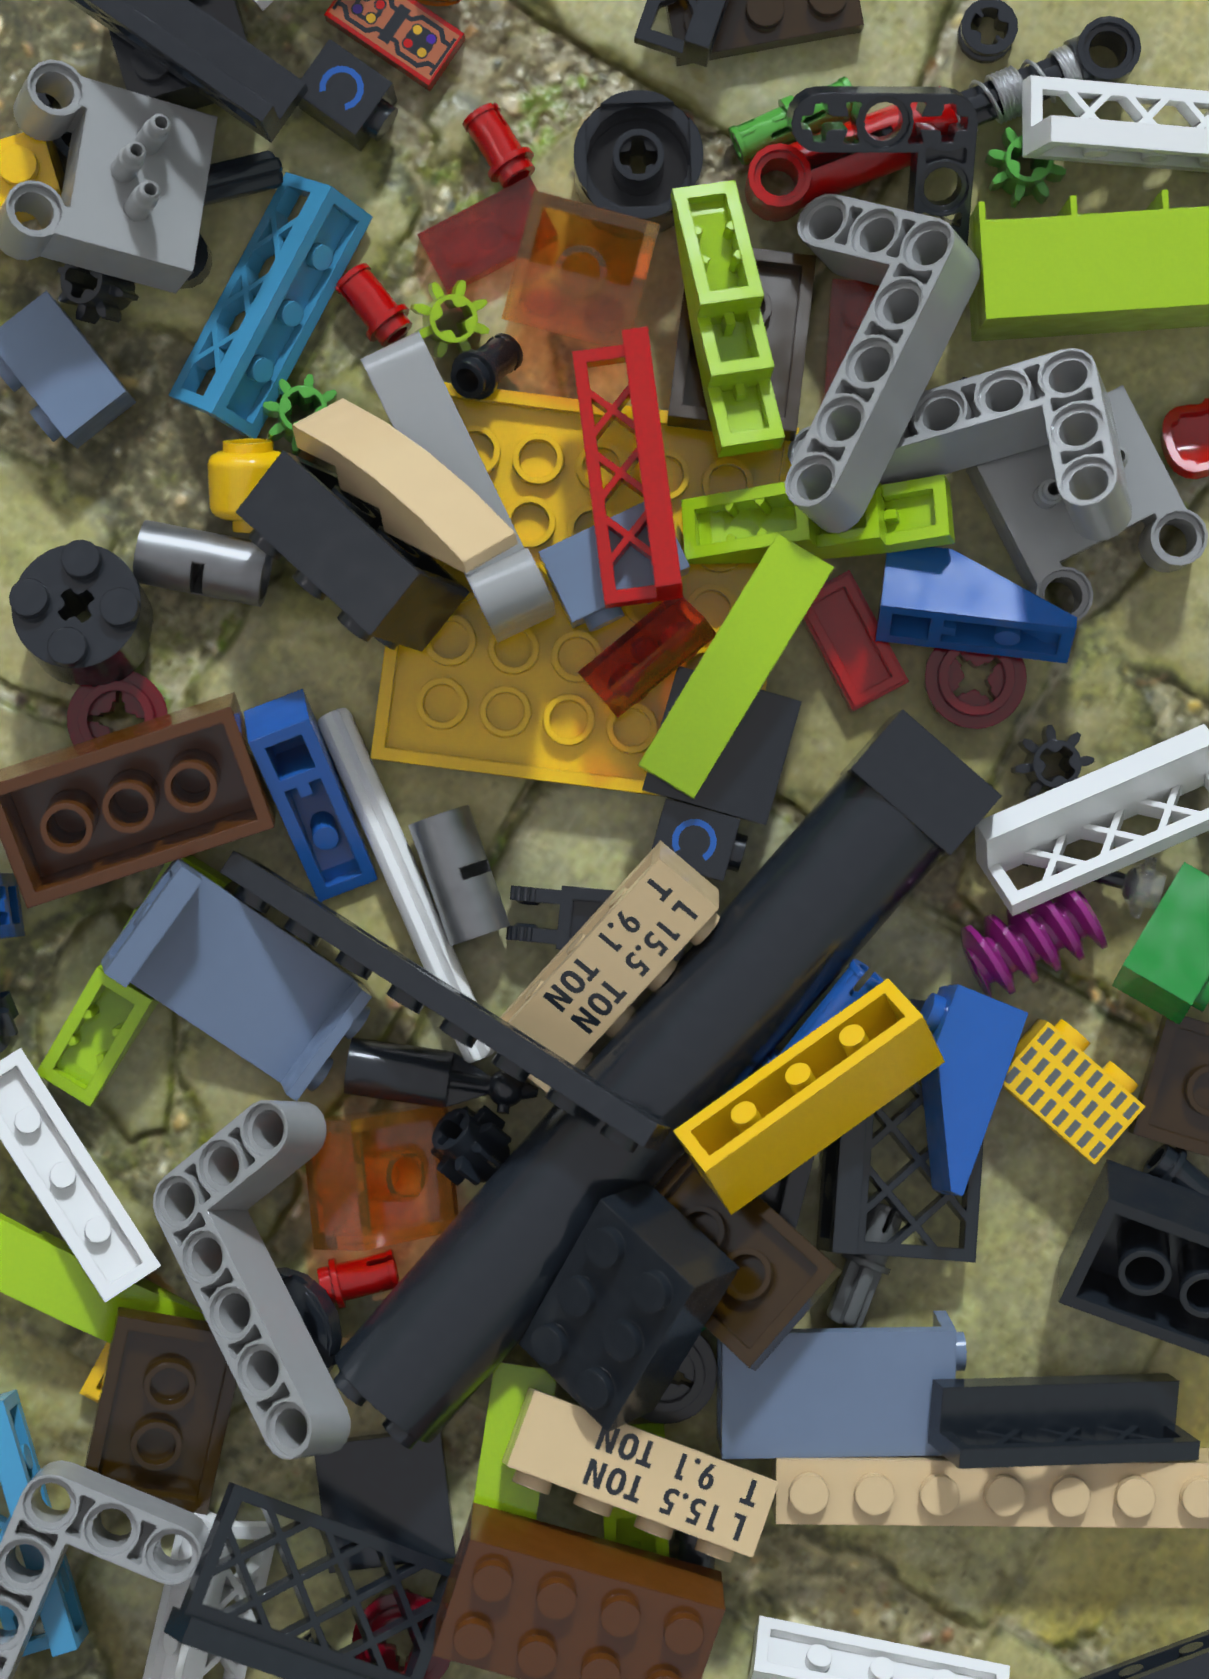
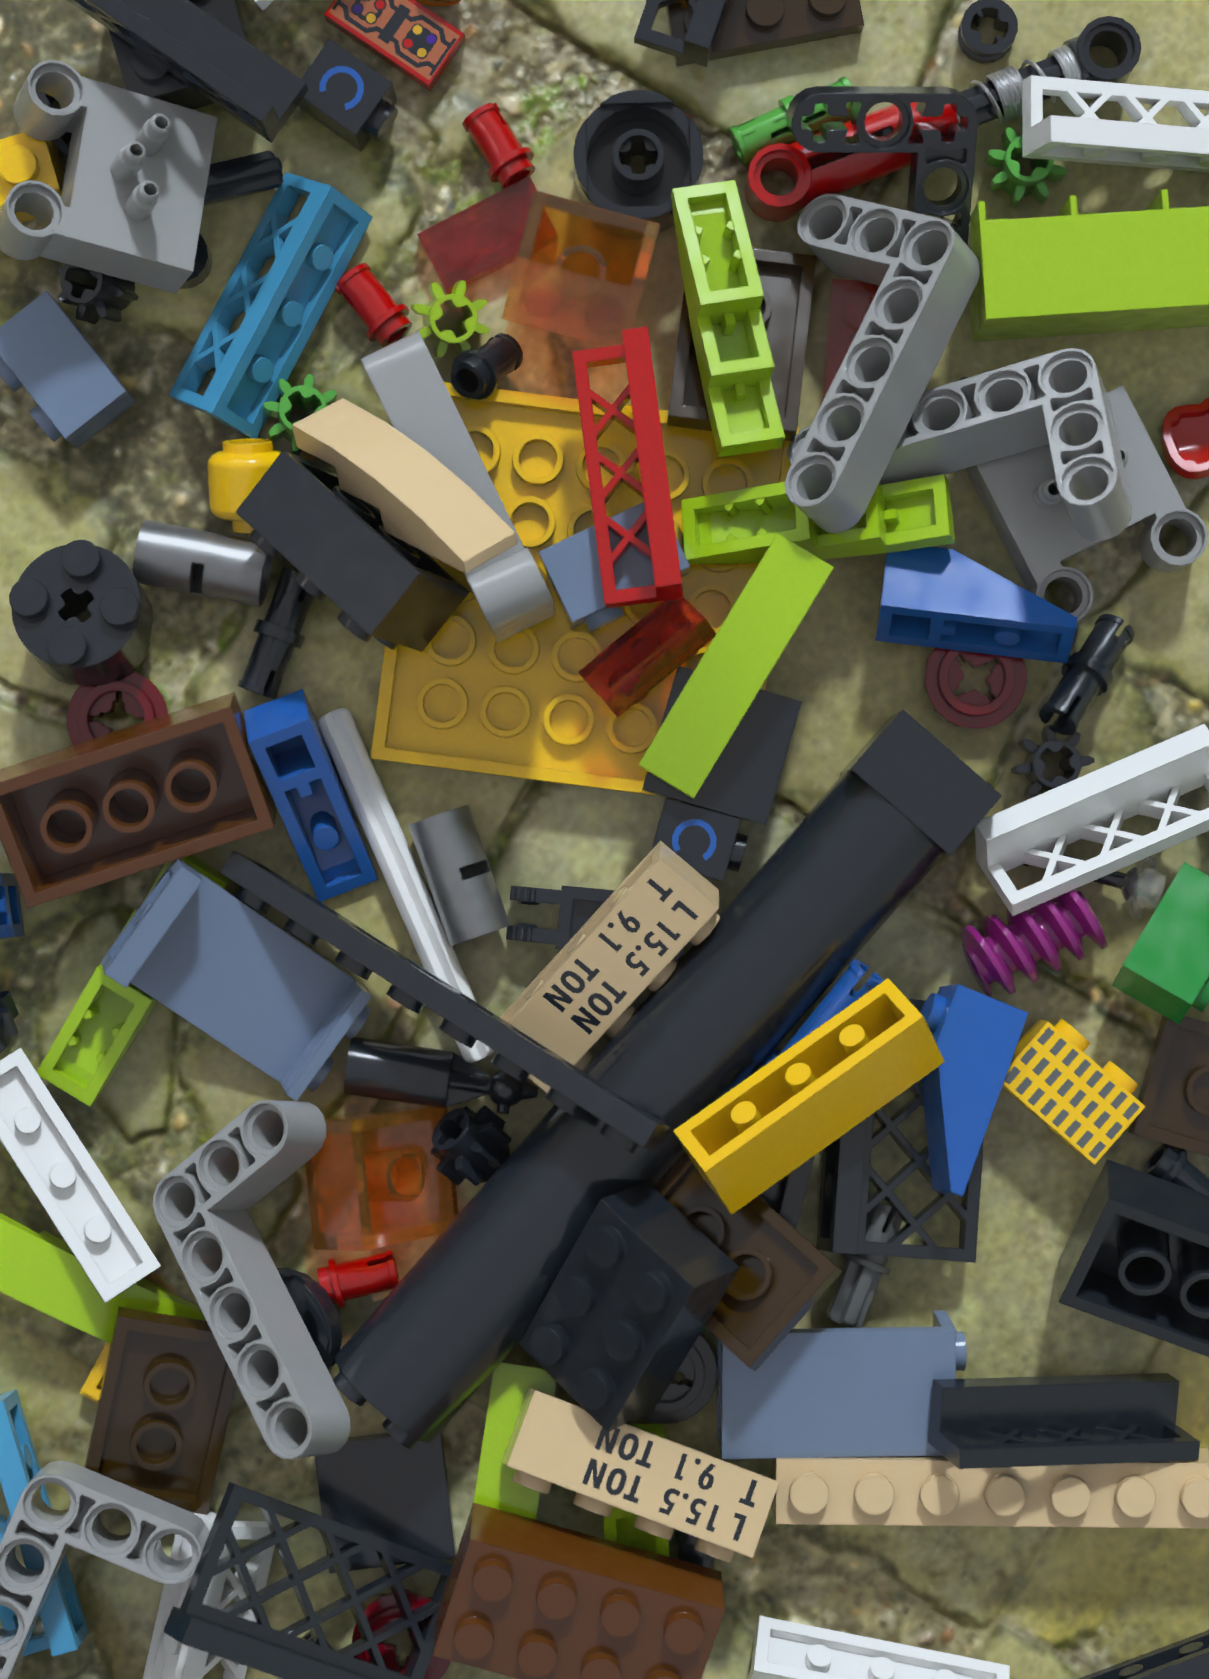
red tile [802,570,909,713] -> none
none -> black pin [237,567,314,700]
none -> black pin [1039,614,1135,735]

